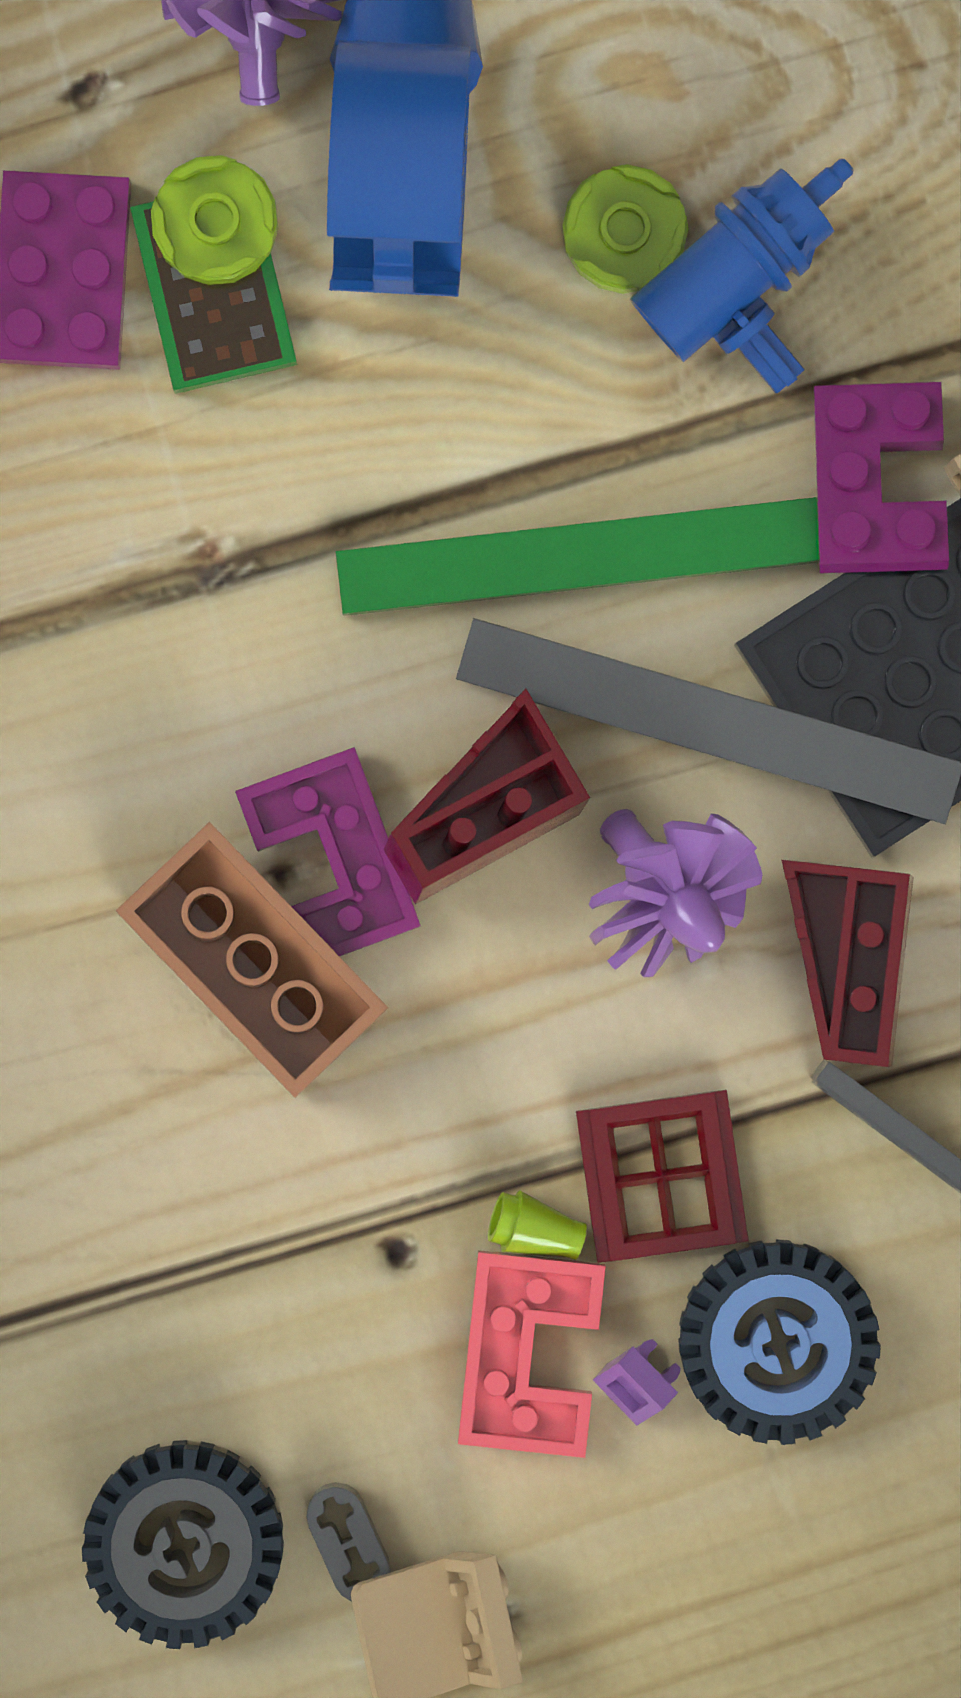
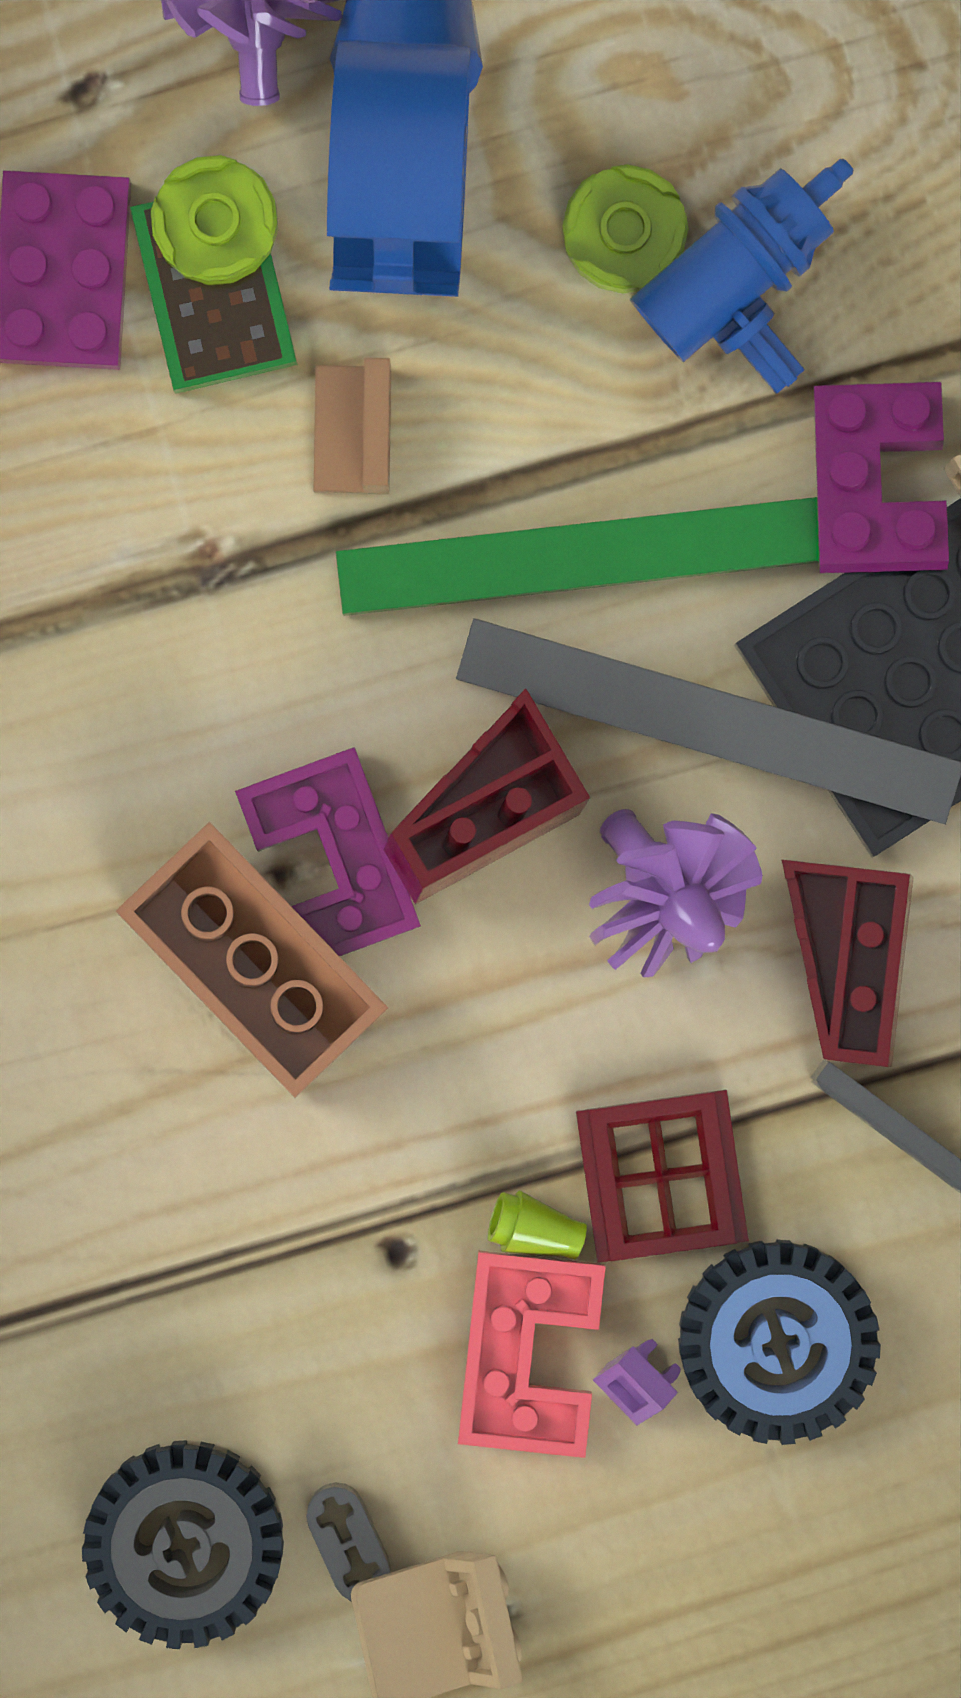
none -> medium nougat panel [313,358,392,494]

